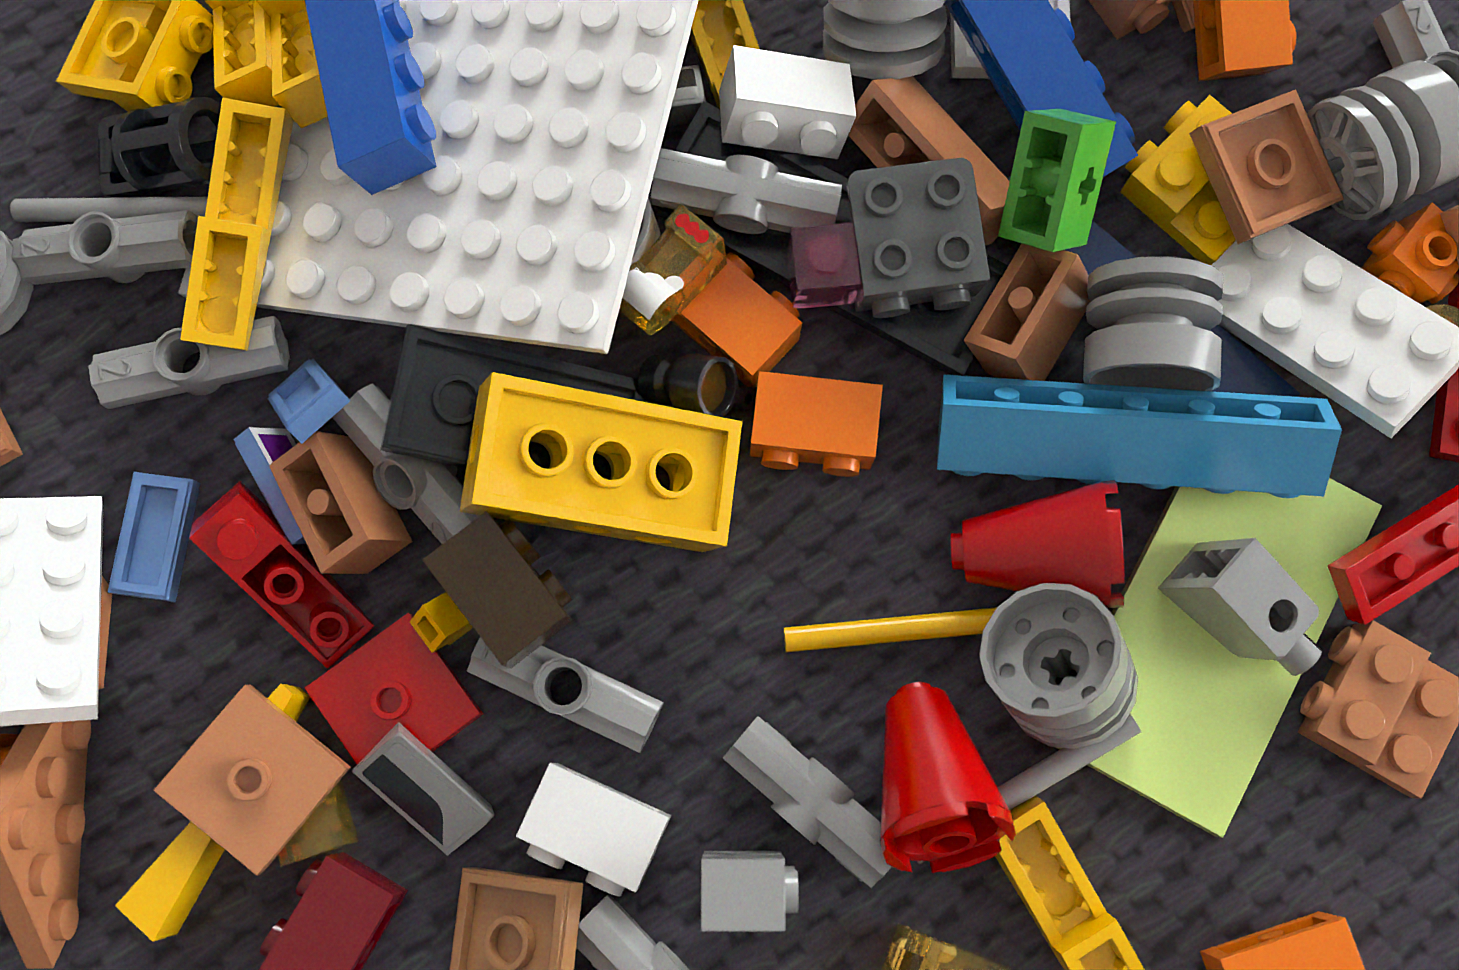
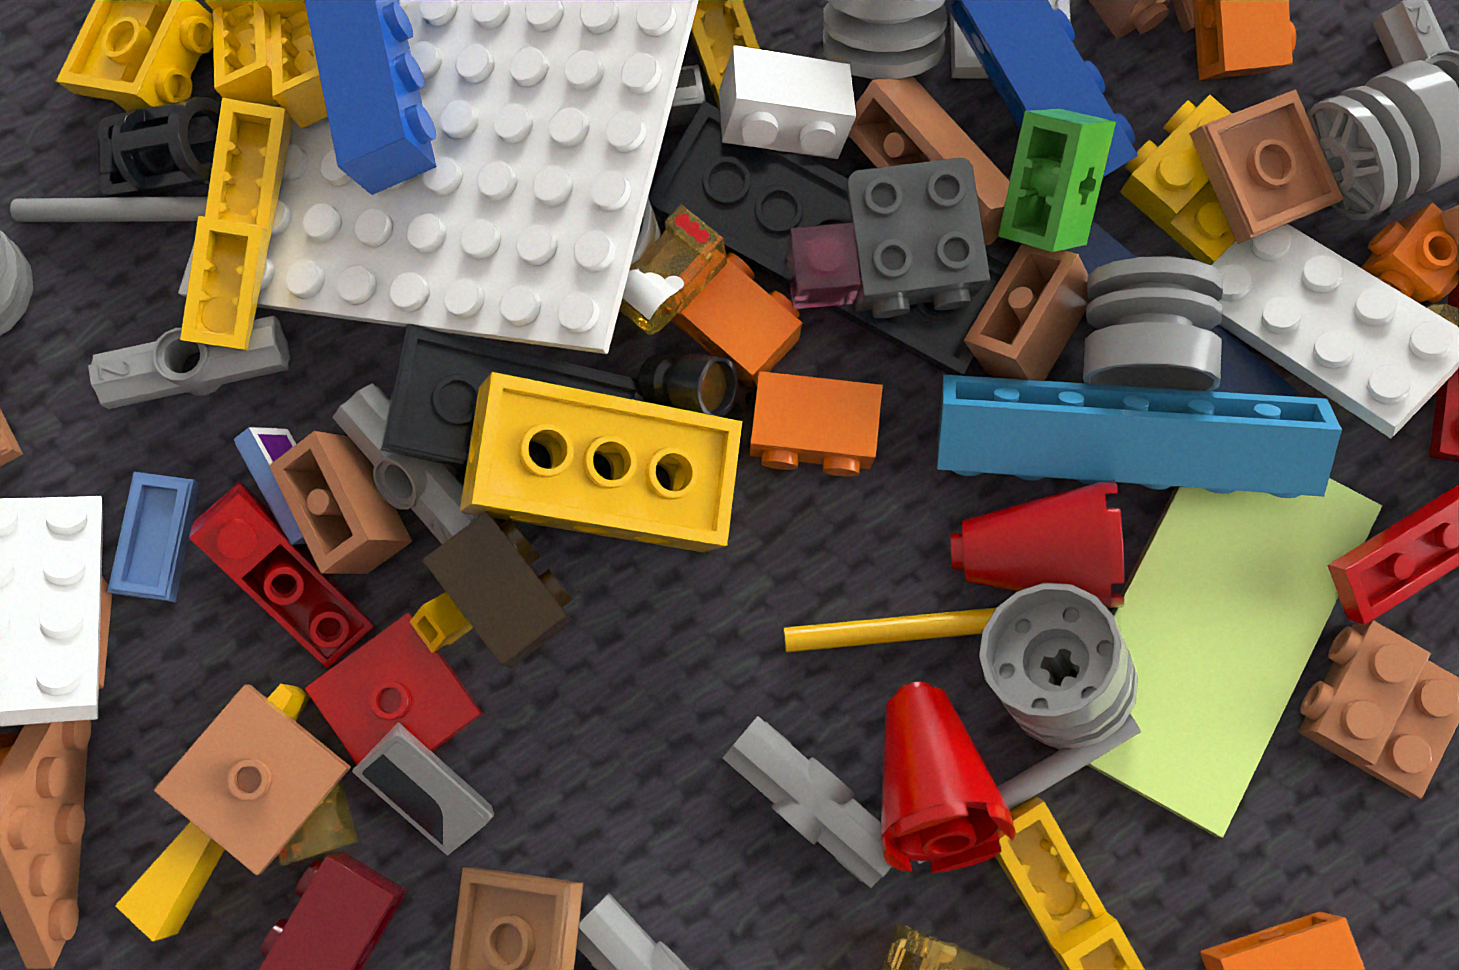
light grey piece [12,210,198,285] -> none
medium blue tile [267,359,350,444] -> none
light grey piece [467,637,664,753] -> none
white brick [516,763,672,897] -> none
light grey piece [650,148,842,241] -> none
light grey brick [701,851,798,931] -> none
light grey torso [1158,538,1322,676] -> none

